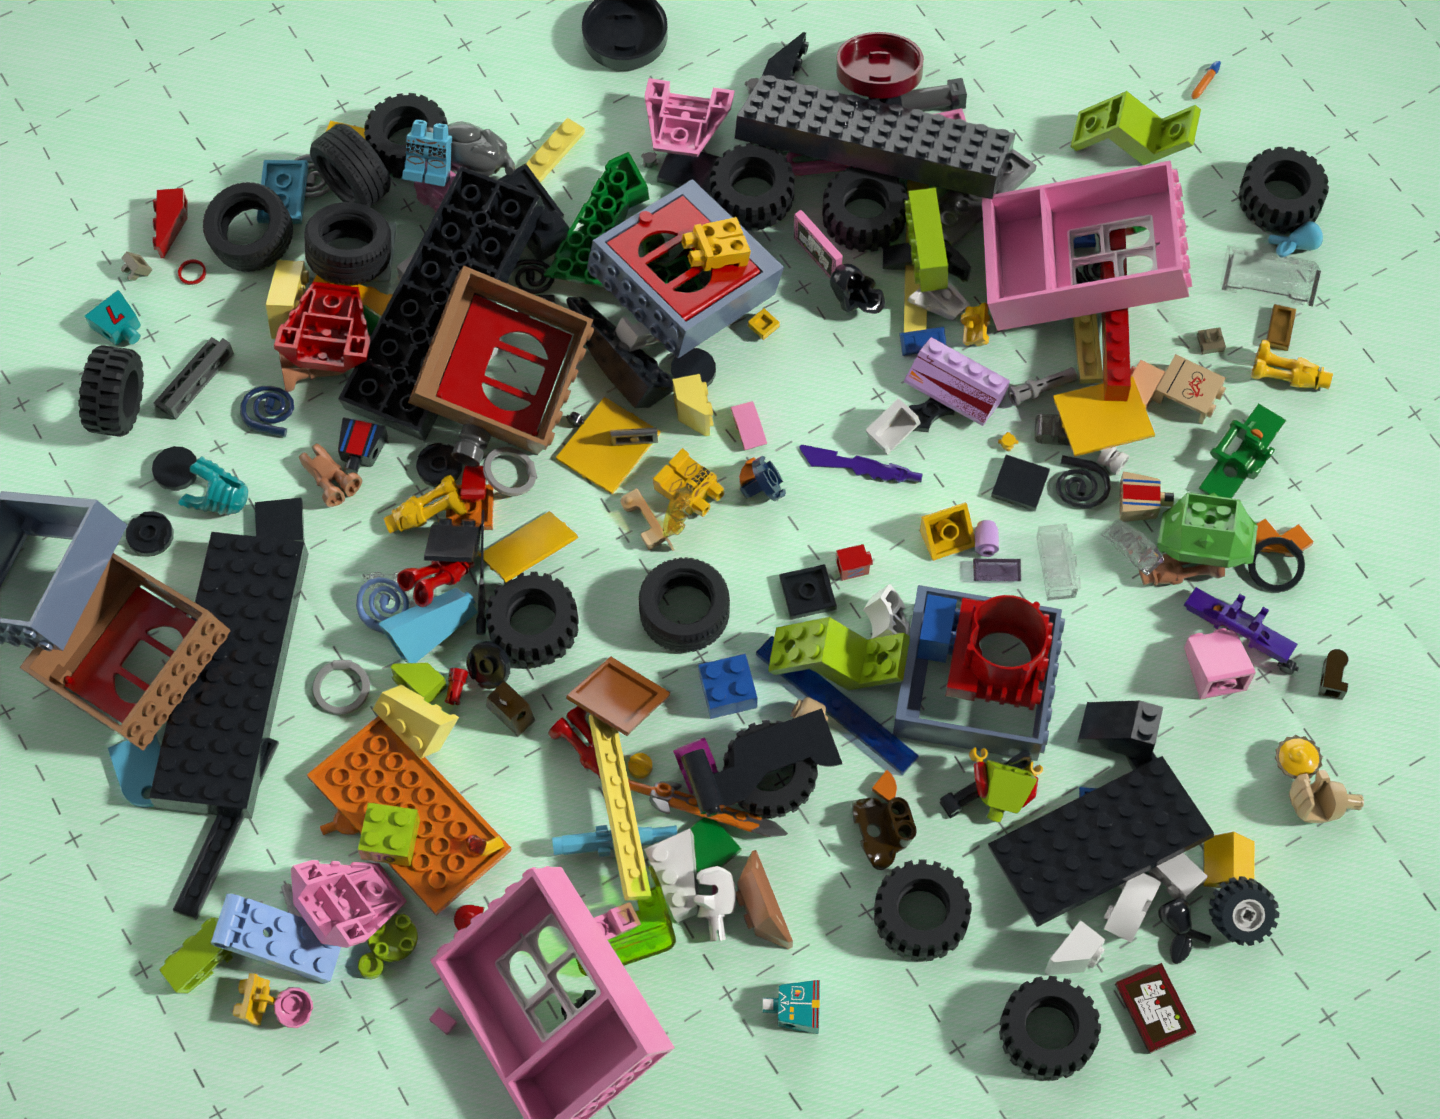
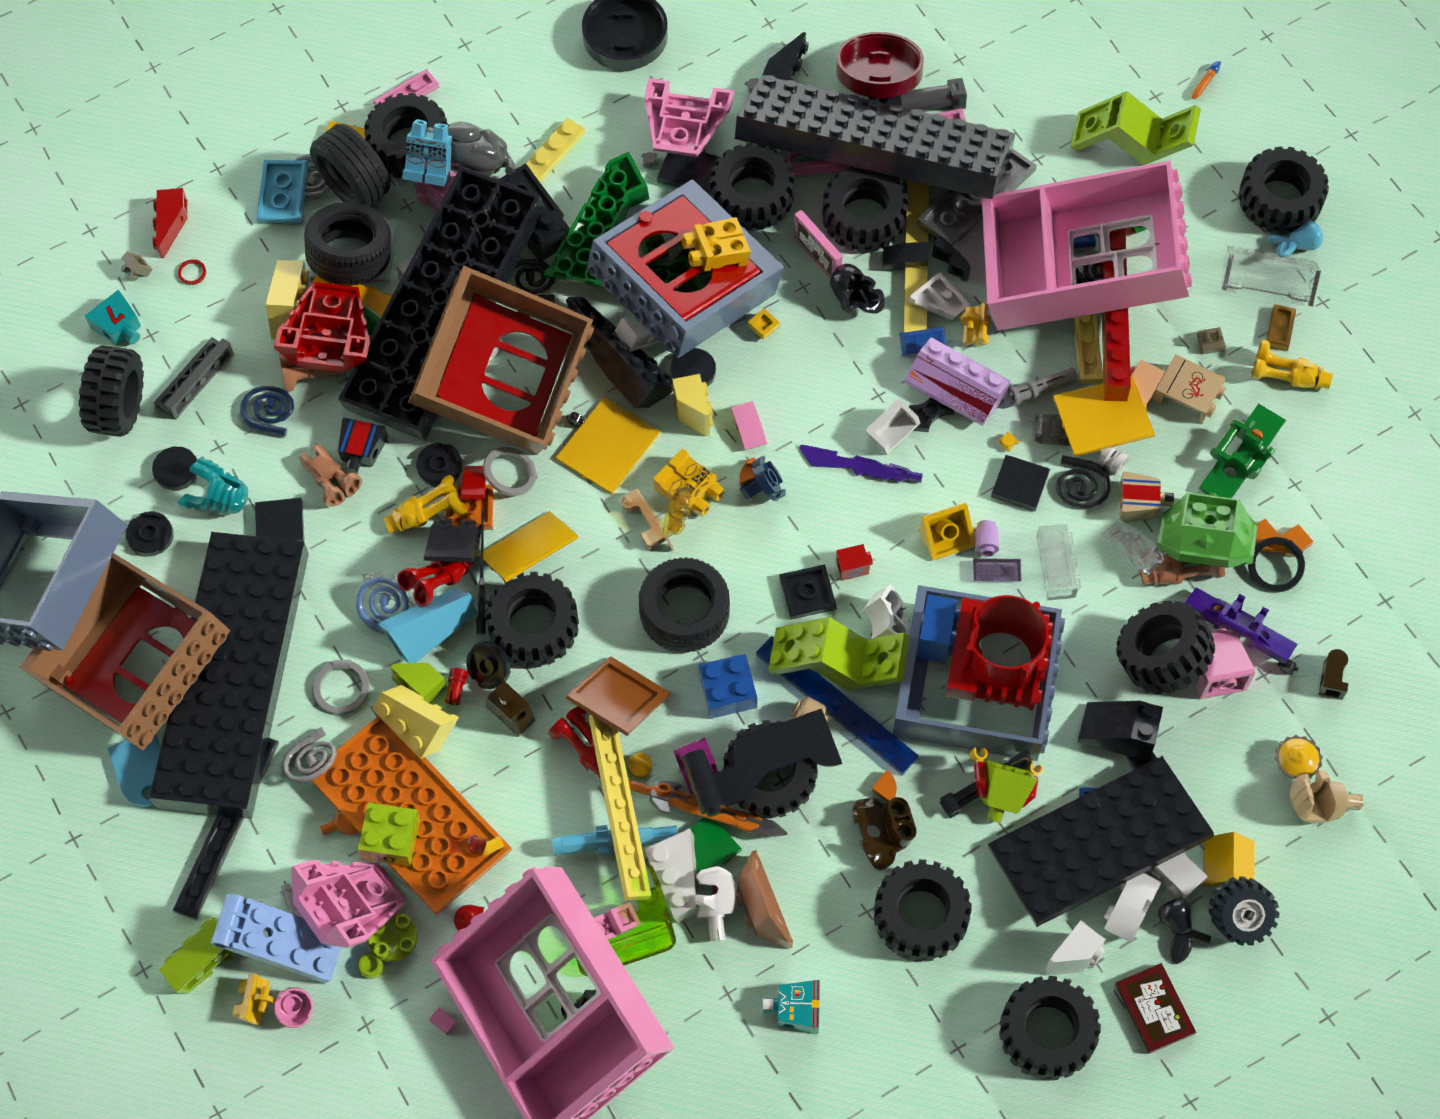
black tyre [203,182,293,272] -> none
dark grey wheel [451,424,491,467] -> none
flat silver slope [611,427,658,446] -> none
lime brick [905,188,948,292] -> none
none -> light grey piece [282,727,337,783]
none -> bright pink tile [373,69,440,106]
none -> black tyre [1116,600,1215,695]

